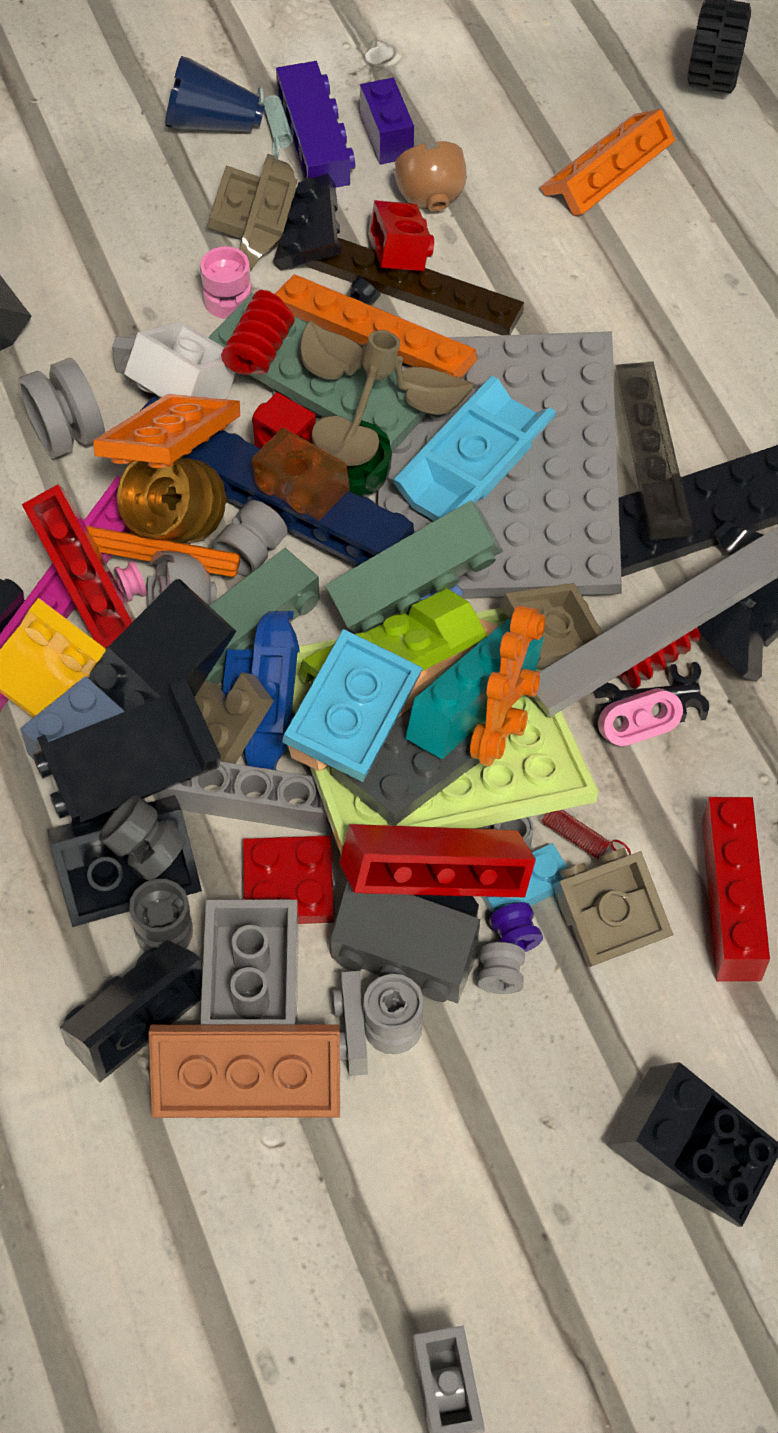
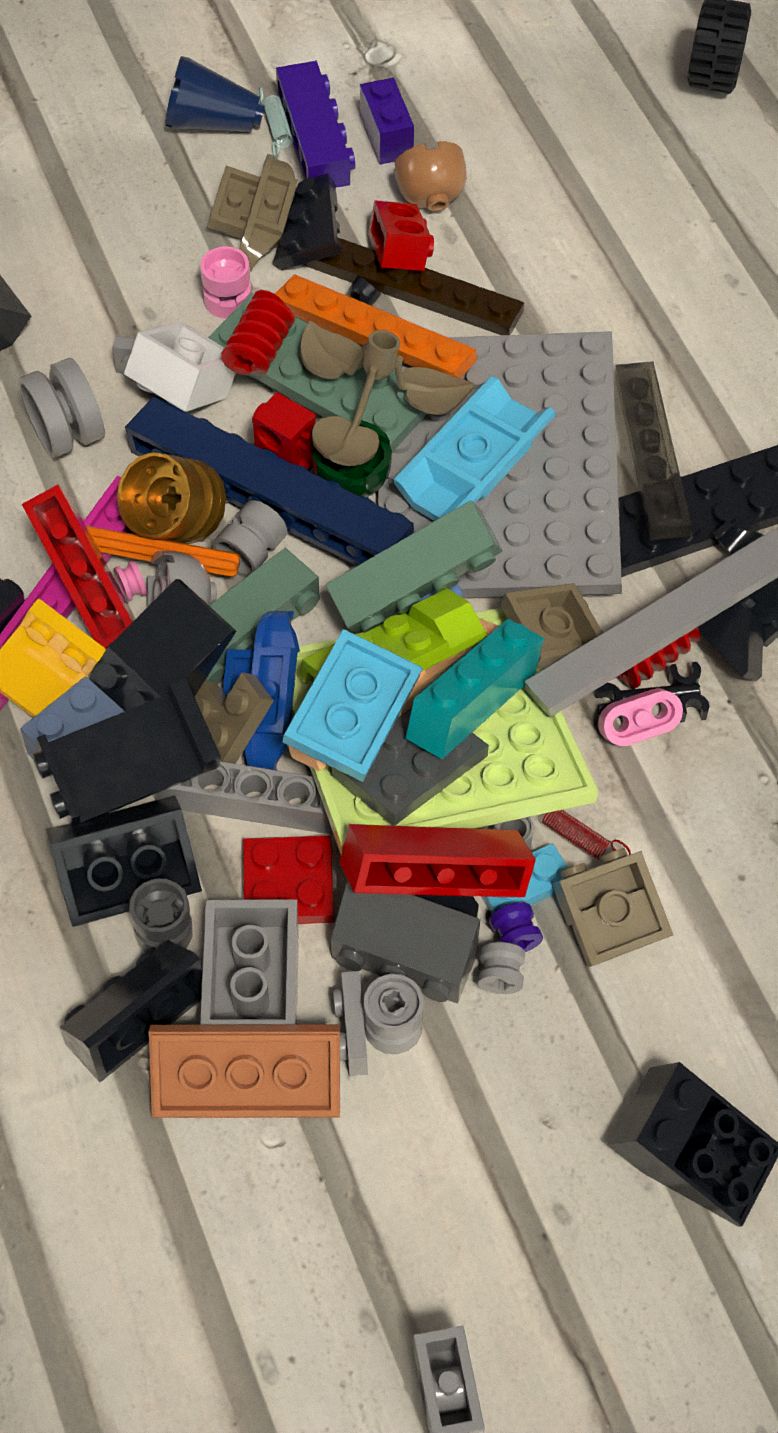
orange plate [93,394,241,468] -> none
dark grey wheel [99,795,186,881] -> none
clear orange brick [251,428,350,521] -> none
orange plant [470,605,545,766] -> none
orange fence [540,109,676,216] -> none
red brick [702,797,770,982] -> none

